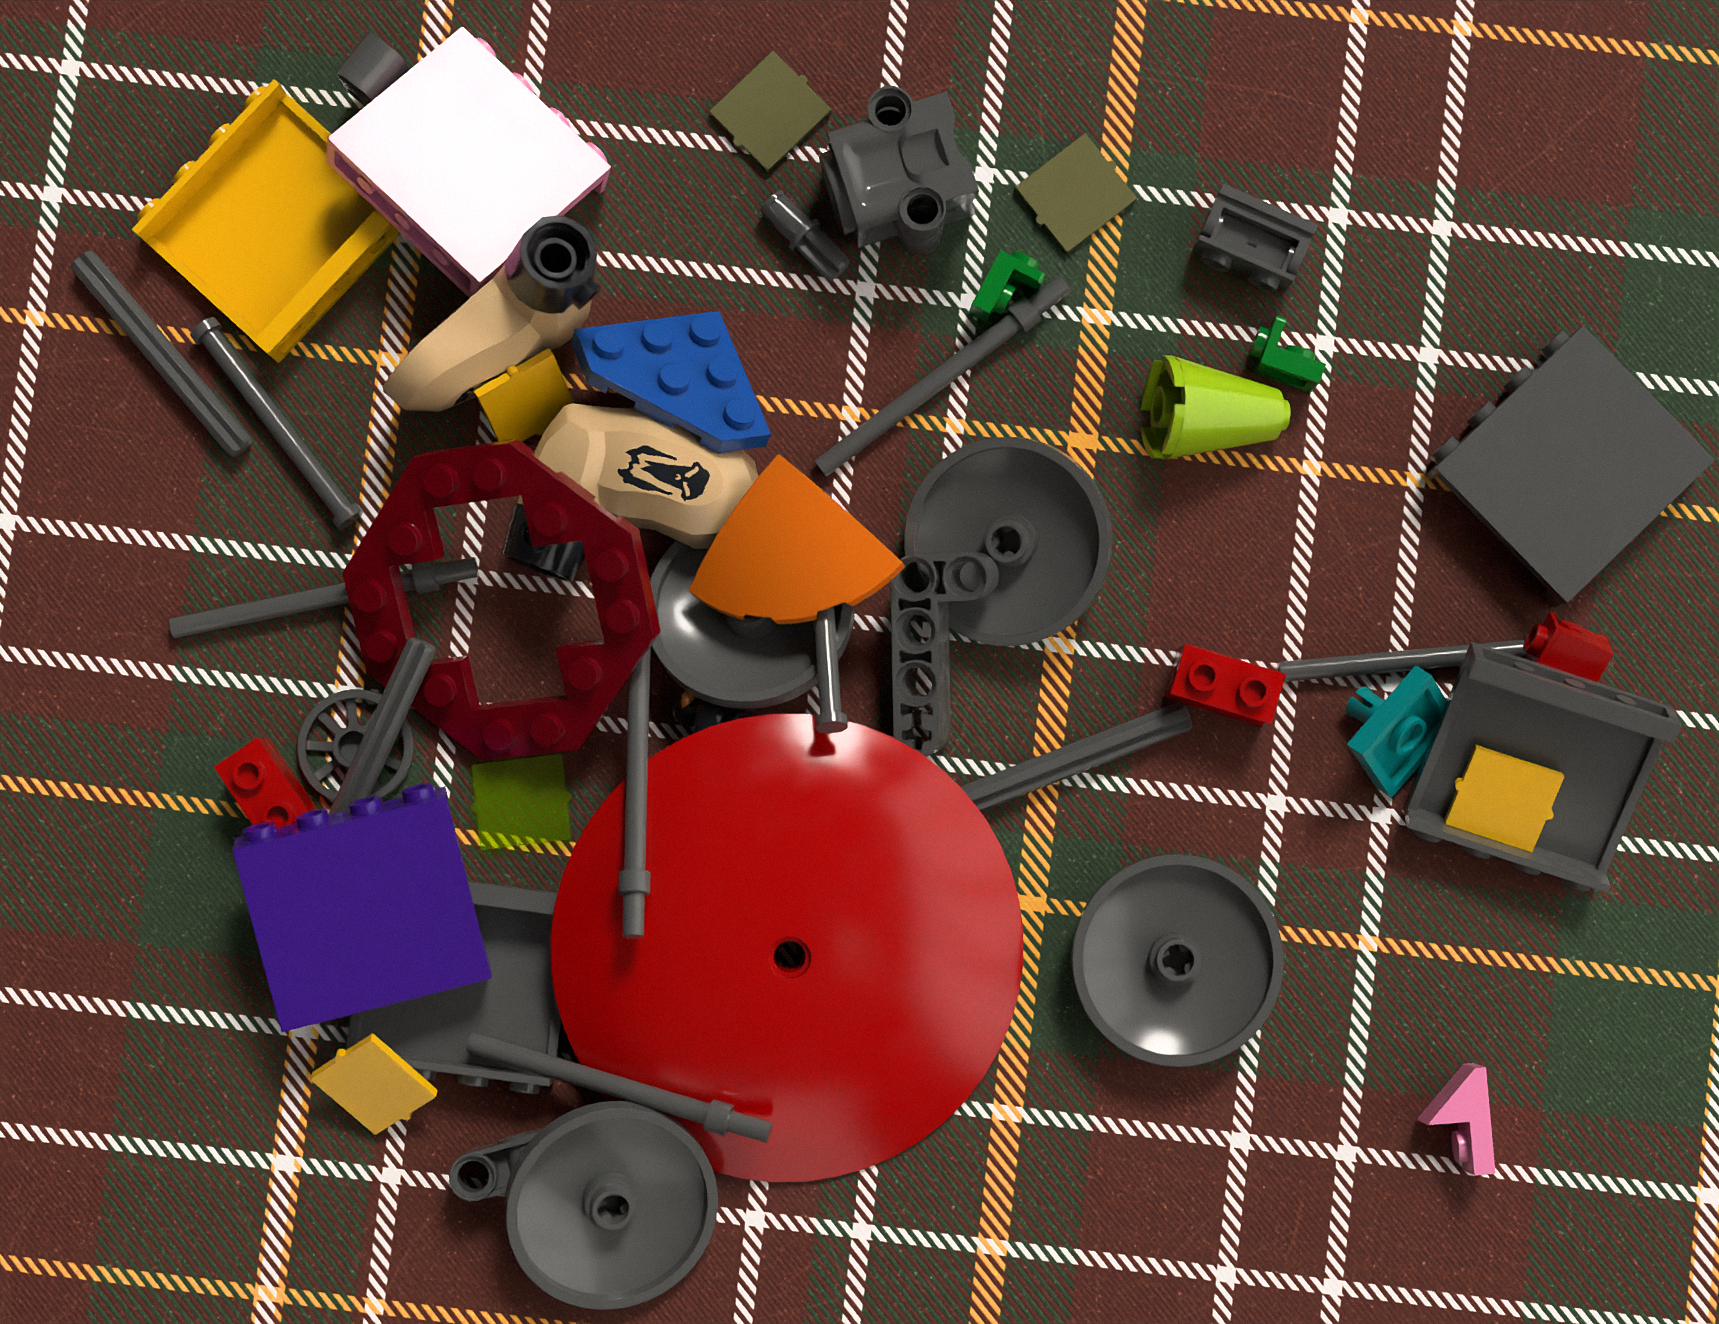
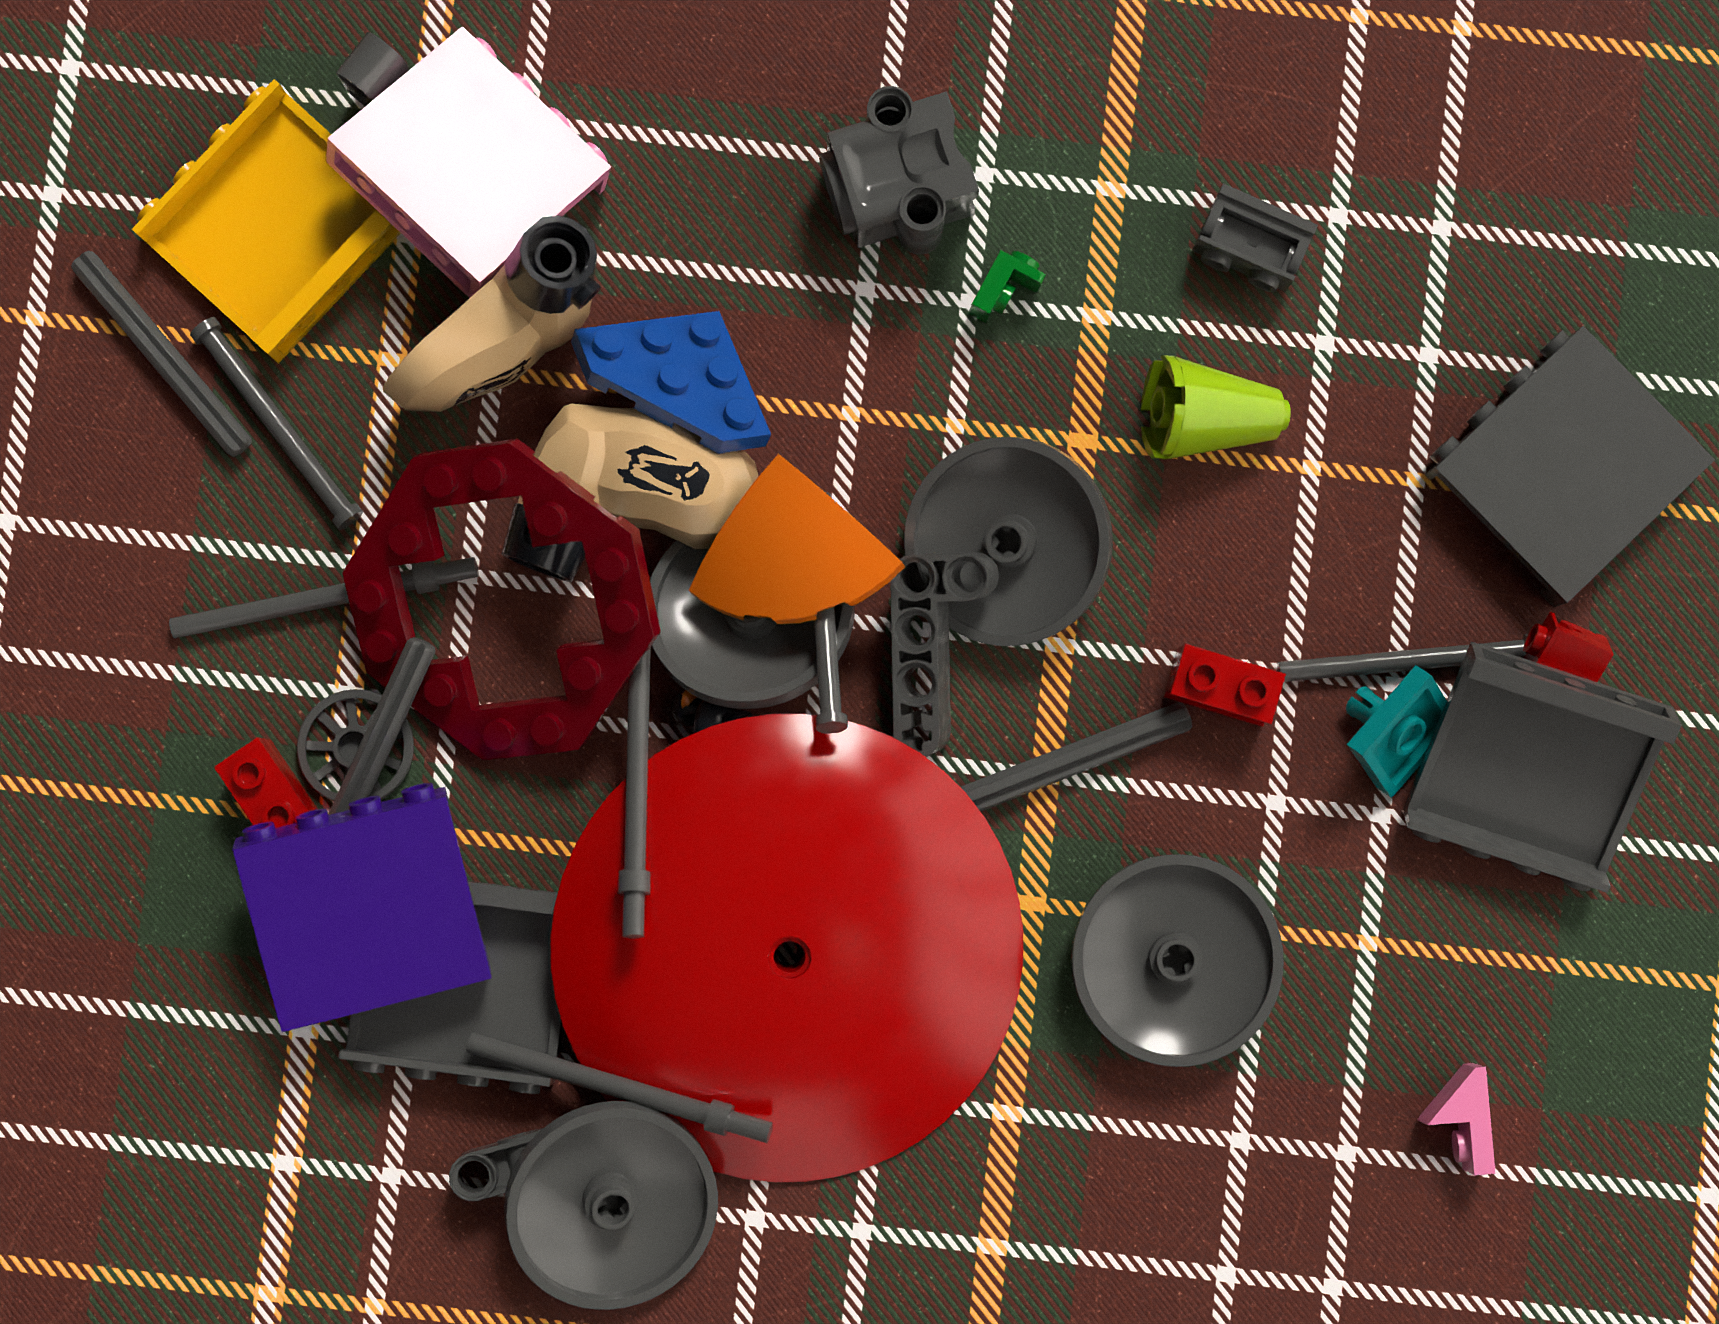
yellow piece [310,1033,438,1135] -> none
clear neon green piece [471,754,573,850] -> none
yellow piece [474,348,575,442] -> none
olive piece [709,51,832,173] -> none
dark grey axle [759,190,850,281] -> none
dark grey bar [814,276,1071,477] -> none
olive piece [1015,133,1137,254] -> none
green bracket [1249,315,1326,393] -> none
yellow piece [1444,744,1564,853] -> none

